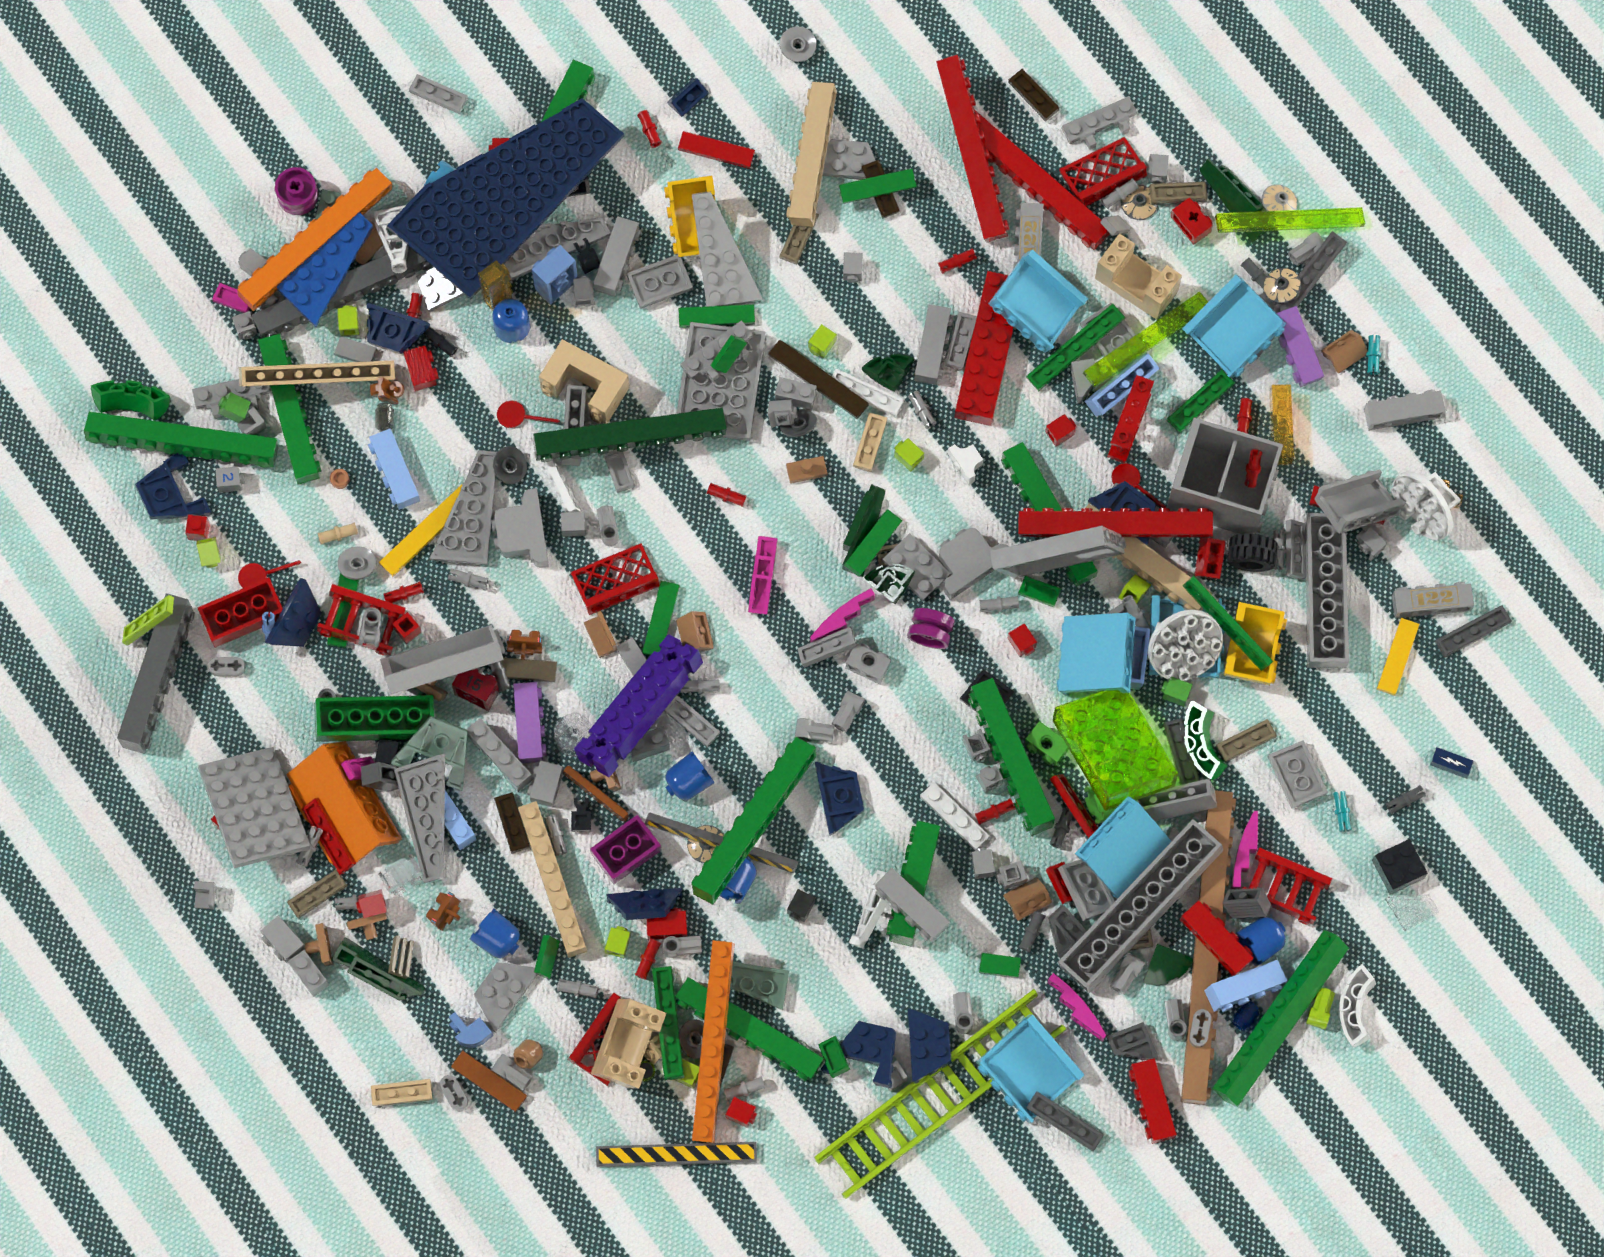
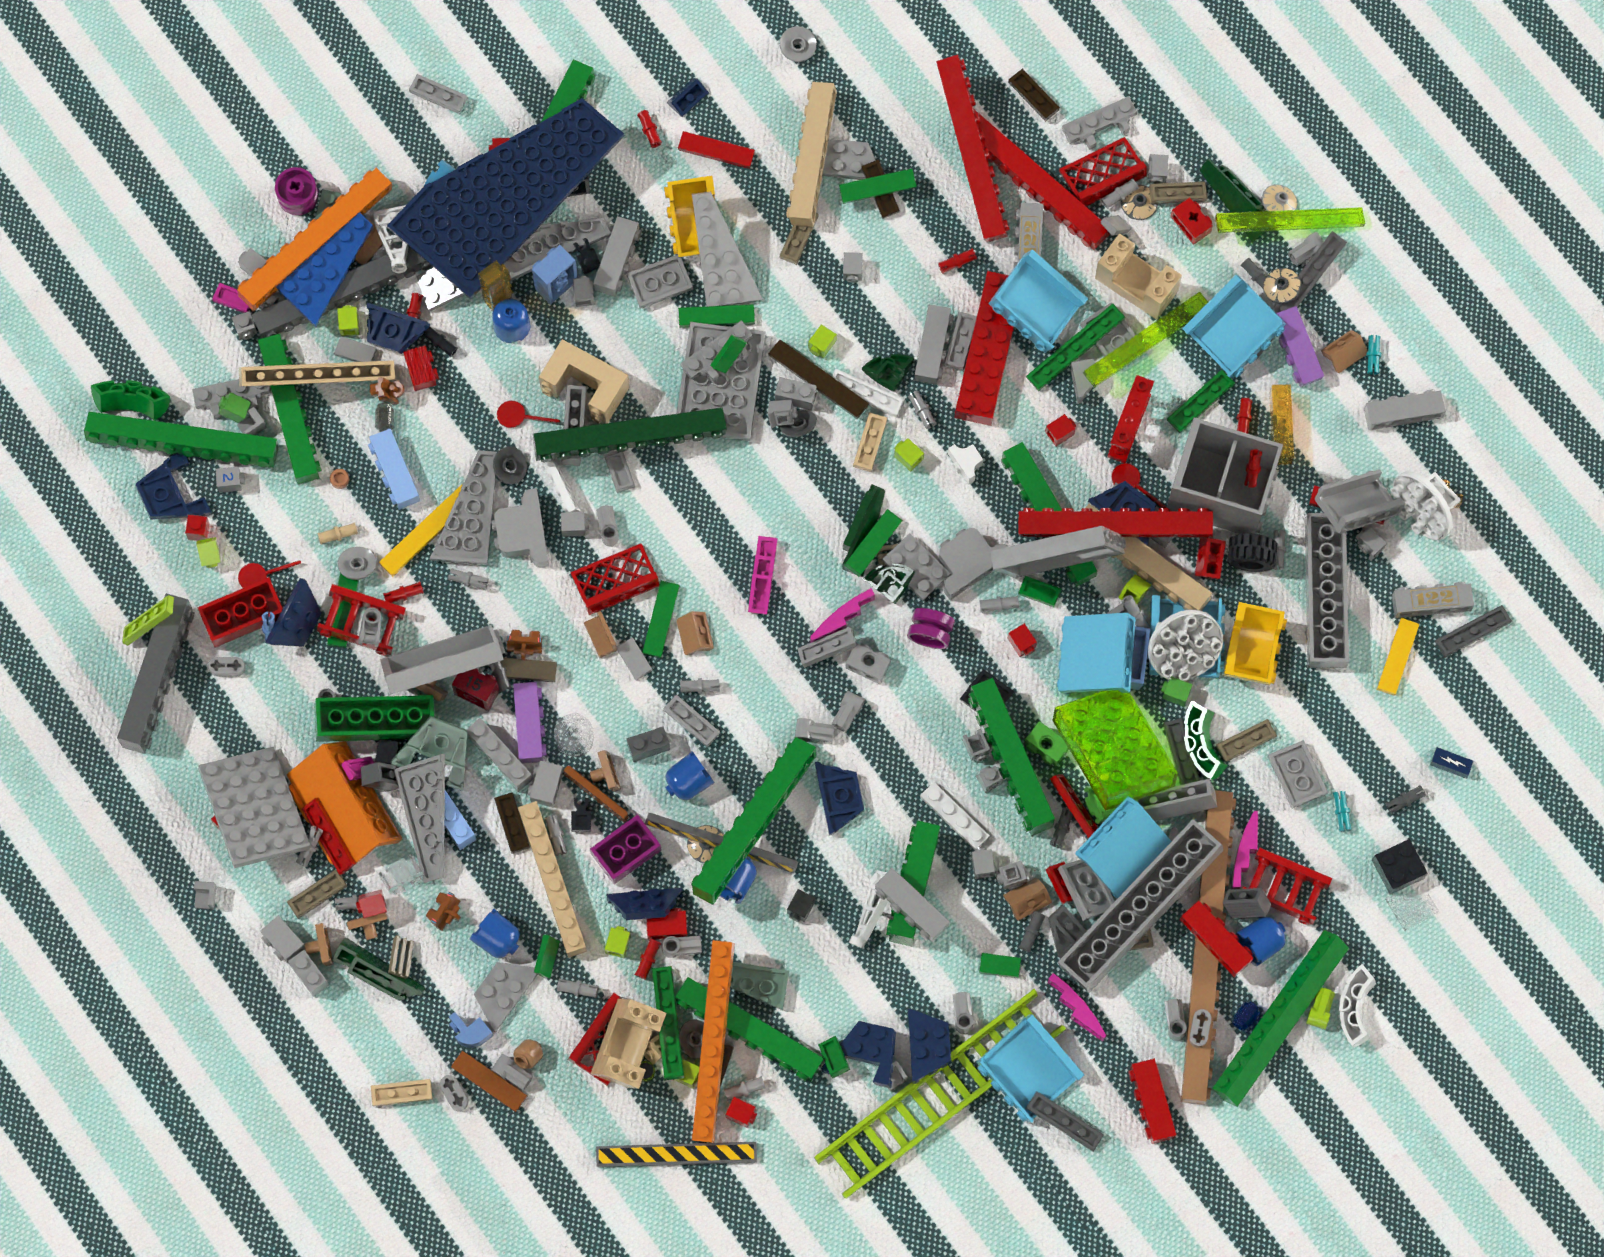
red brick [392,612,421,644] -> none
dark purple brick [574,634,703,777] -> none
red pin [706,483,747,507] -> none
medium nougat tile [786,456,827,484] -> none
red pin [975,798,1015,825] -> none
light blue brick [1085,353,1160,416] -> none
dark grey wing [1106,1022,1158,1059] -> none
light grey piece [1110,952,1145,995] -> none
dark green brick [1143,944,1194,986] -> none
green tile [1182,576,1273,671] -> none
light blue brick [1204,960,1287,1012] -> none
light grey plate [1286,519,1306,580] -> none

